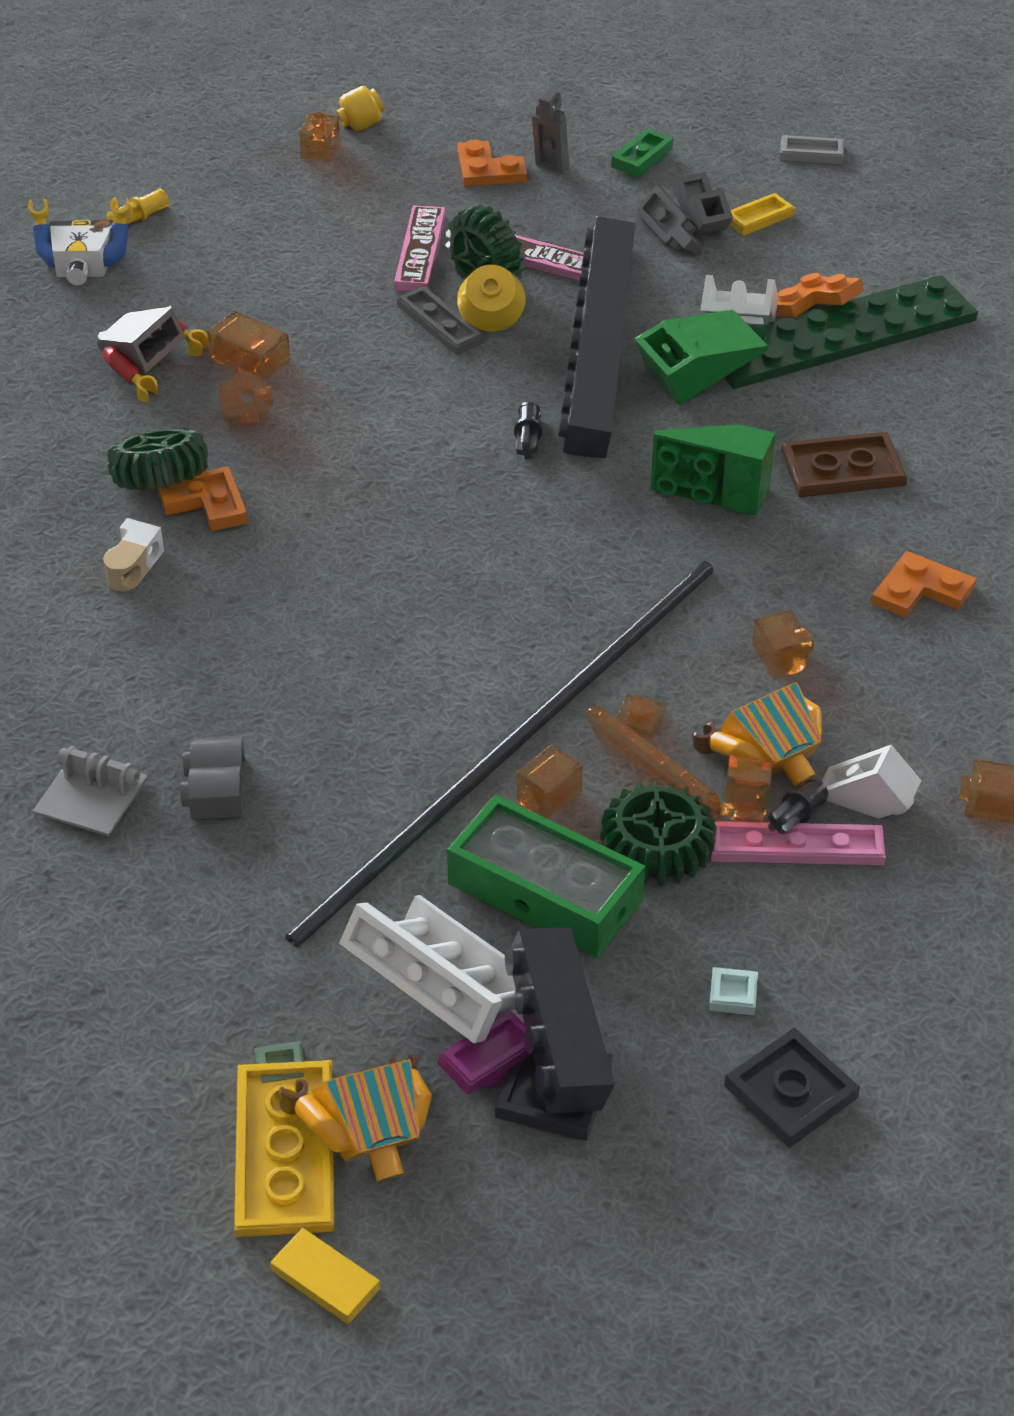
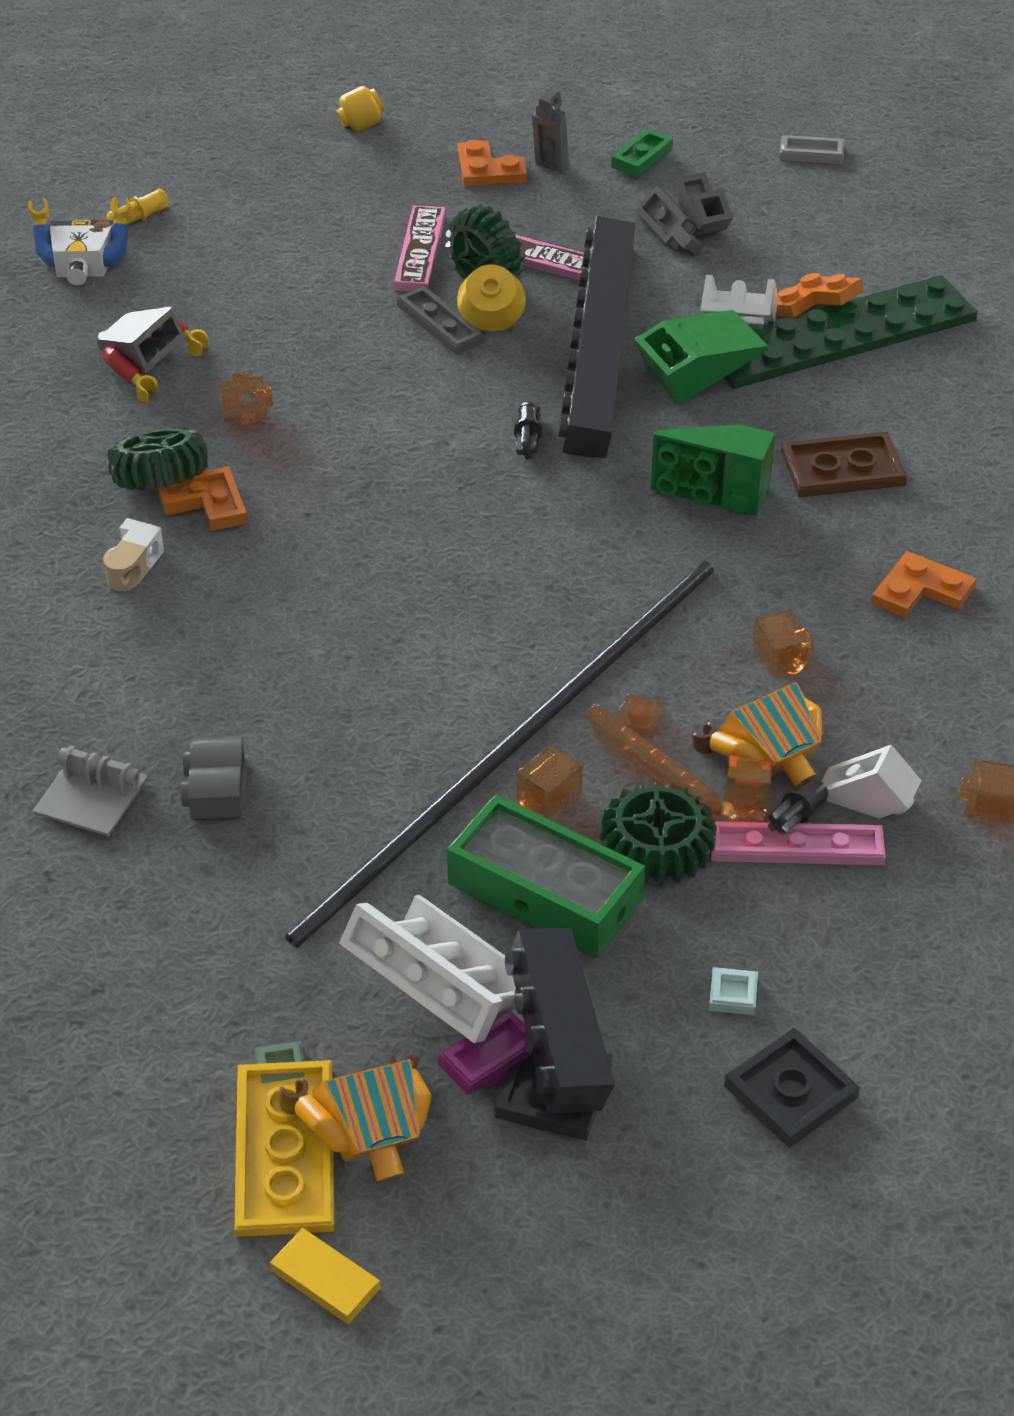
clear orange brick [207,311,290,382] -> none
clear orange brick [299,112,340,161] -> none
yellow tile [729,193,795,236] -> none

